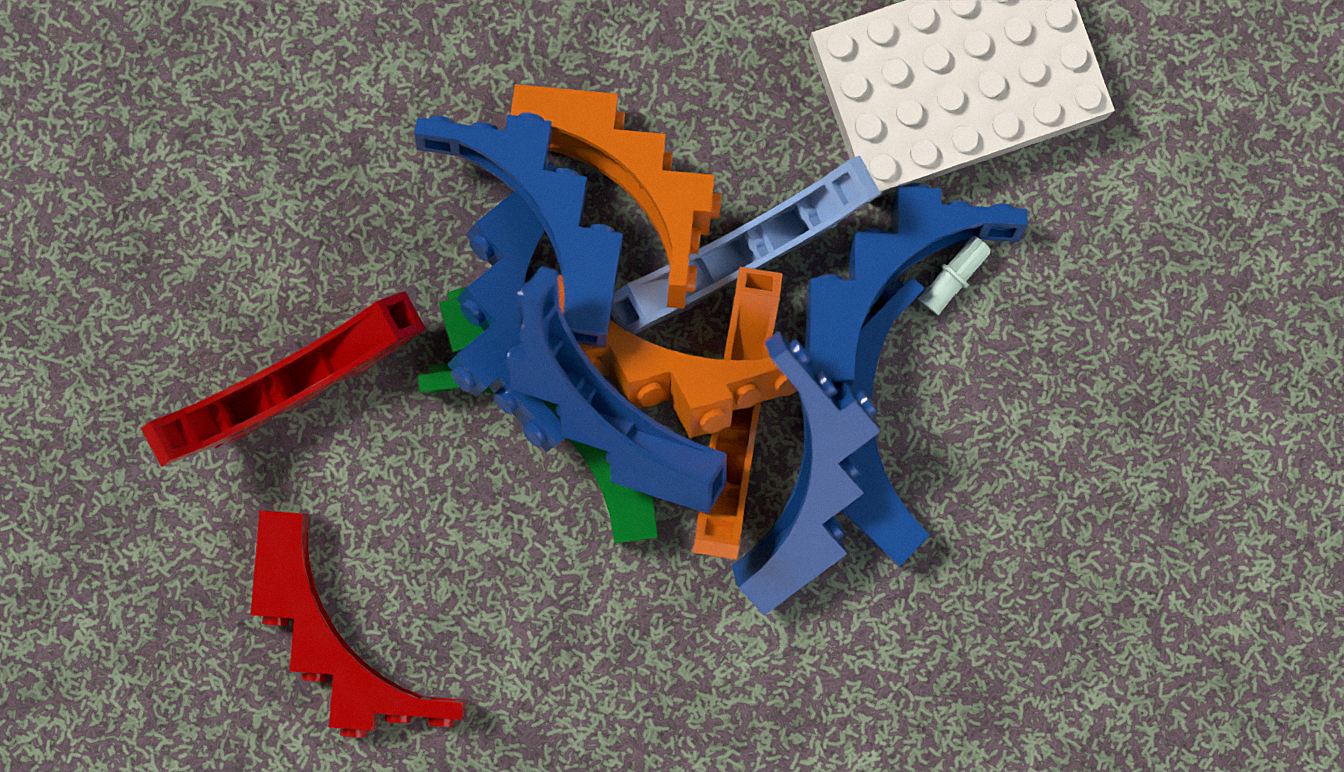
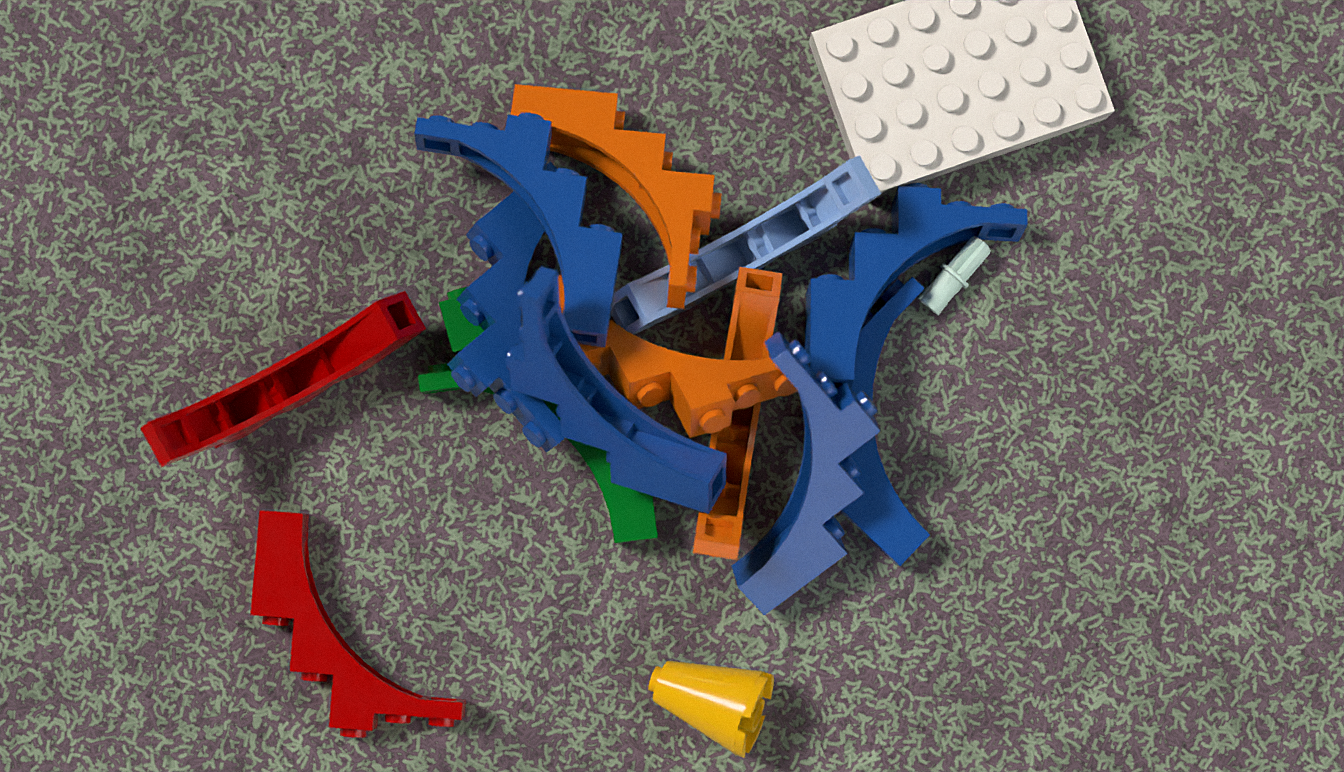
none -> yellow cone [648,661,774,758]

